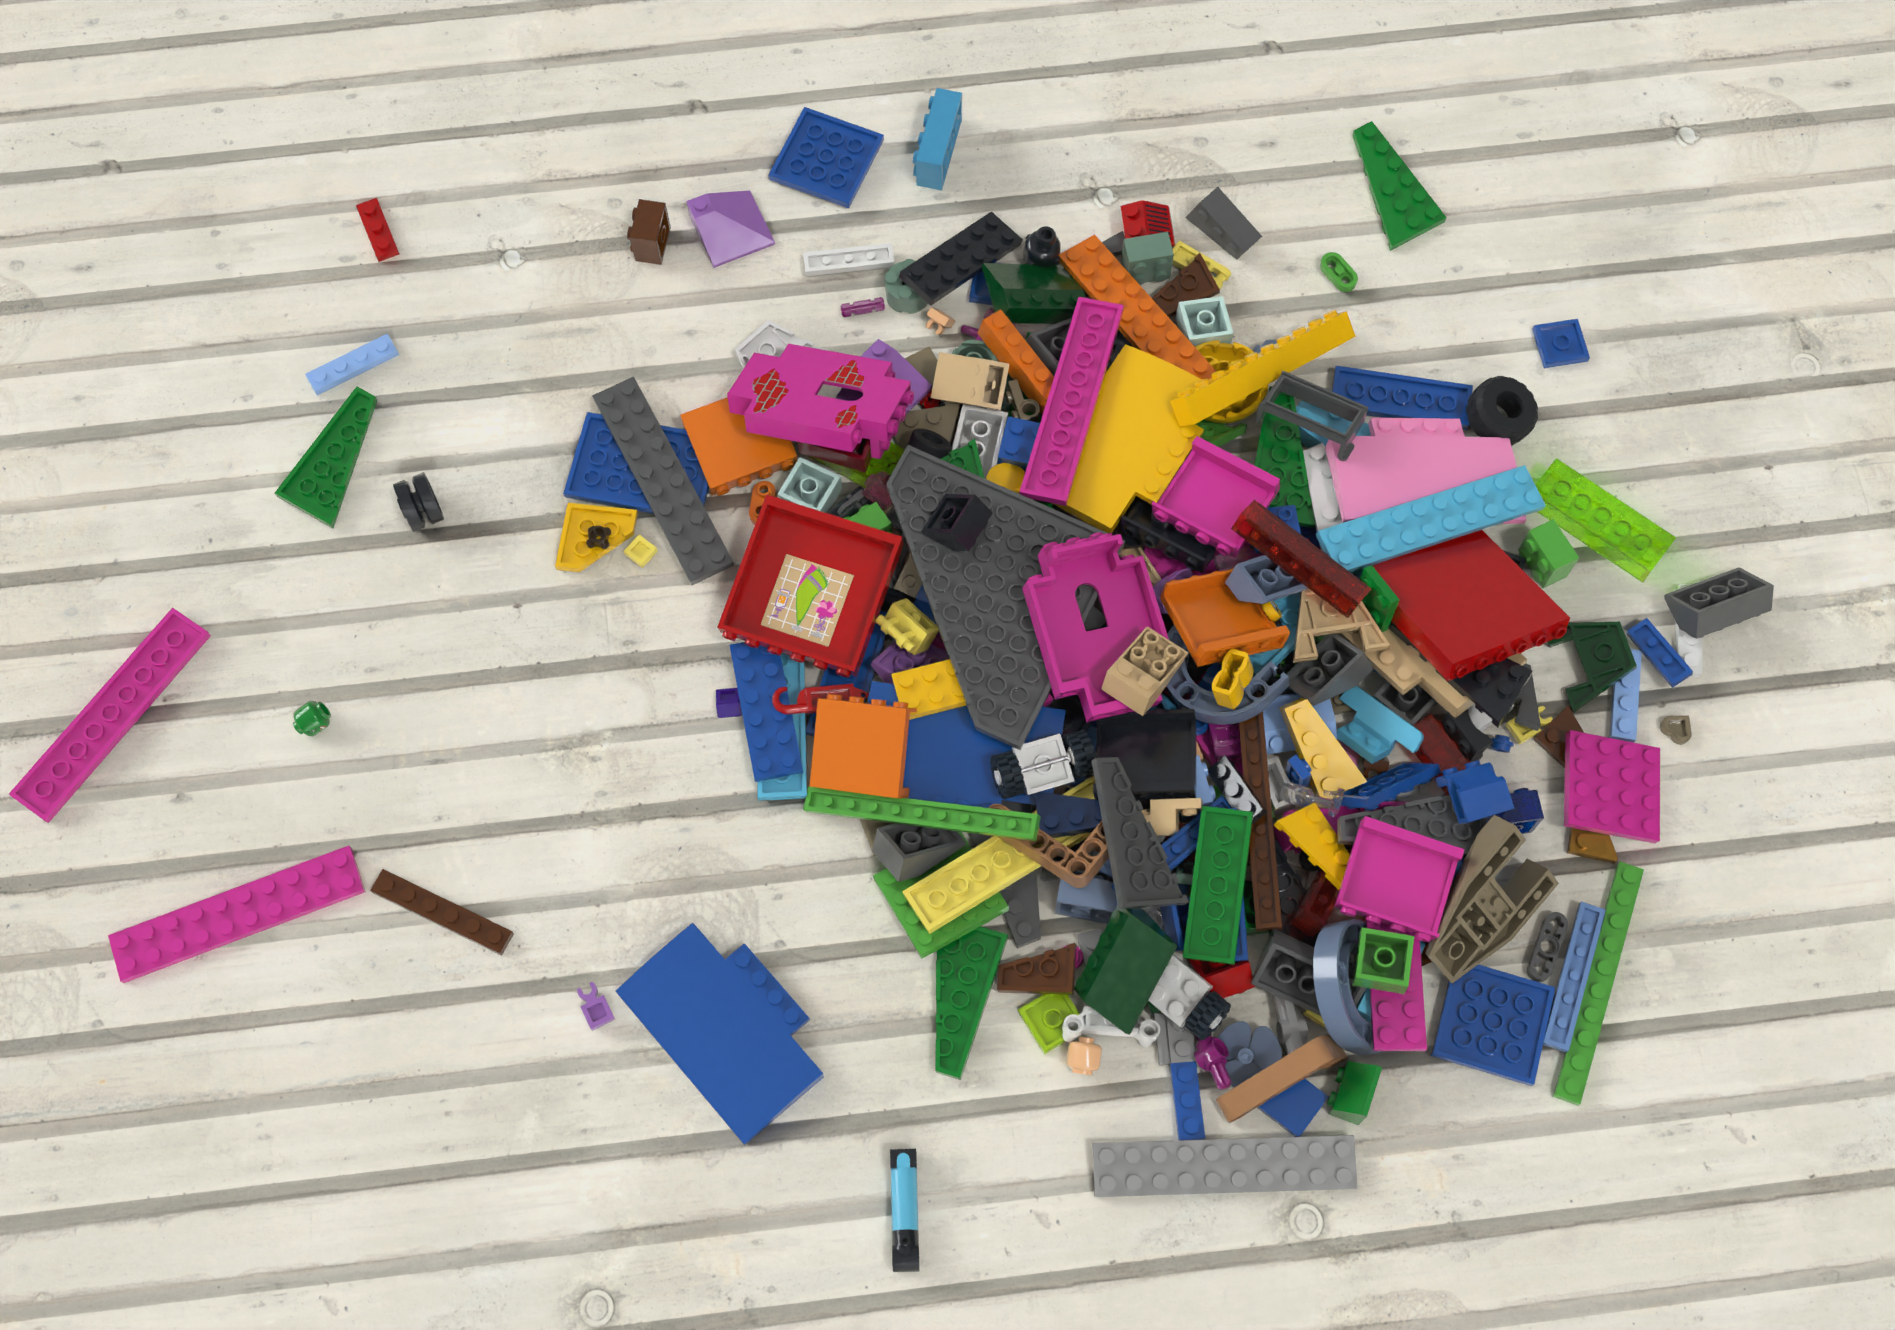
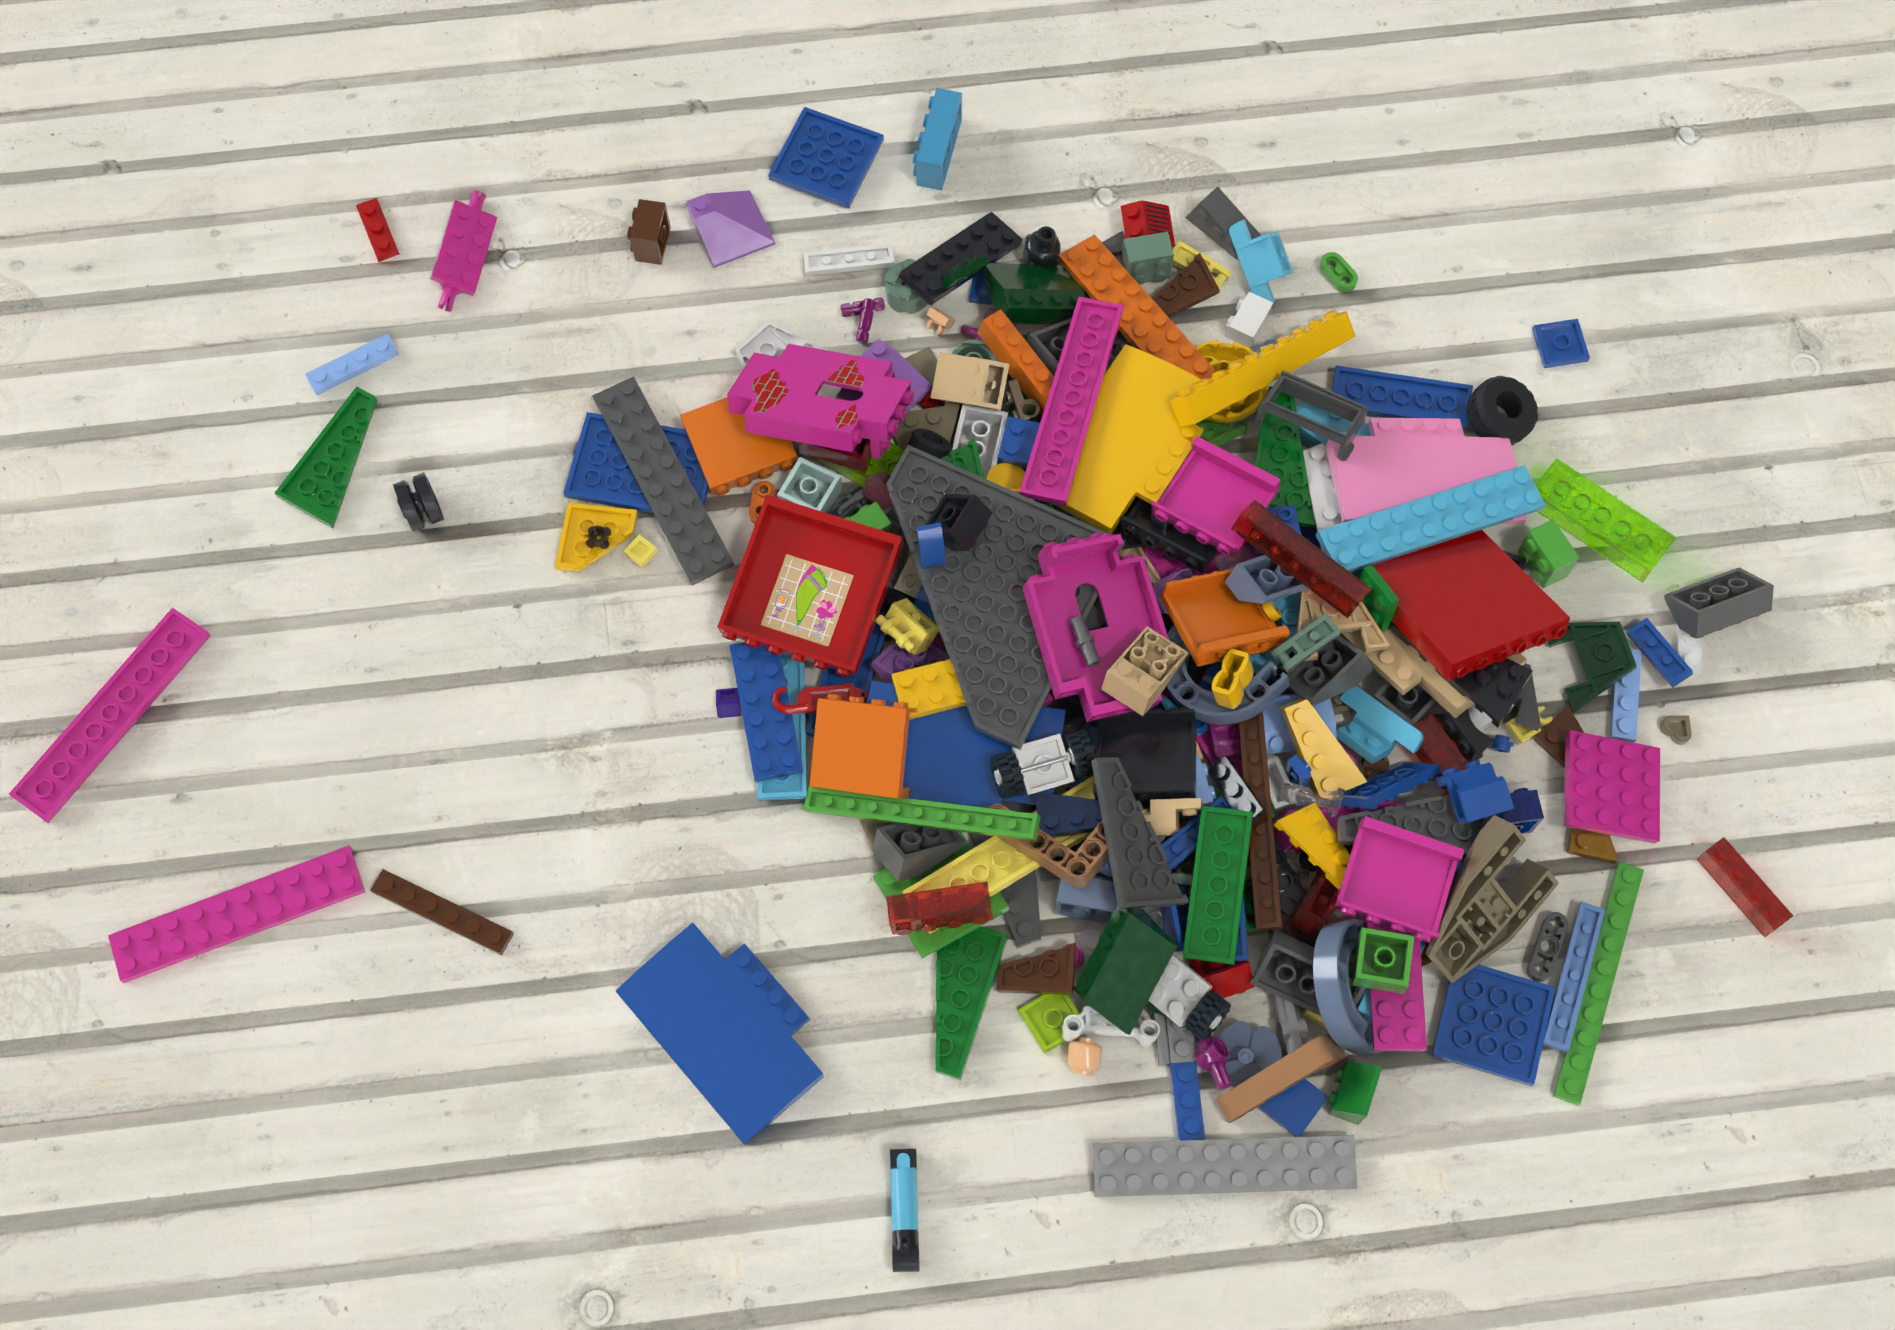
green head [293,701,331,737] -> none
medium lavender plate [577,982,615,1031] -> none
light aqua brick [1175,296,1234,347] -> none
green wing [1352,121,1447,251] -> none
none -> dark pink plate [430,190,497,312]
none -> magenta axle [856,298,876,343]
none -> clear red brick [886,881,994,936]
none -> blue slope [916,522,946,568]
none -> dark green plate [941,255,989,289]
none -> flat silver pin [1069,616,1102,668]
none -> white piece [1226,292,1273,349]
none -> medium azure plate [1229,220,1294,304]
none -> sand green plate [1271,614,1341,673]
none -> clear red brick [1696,837,1793,938]

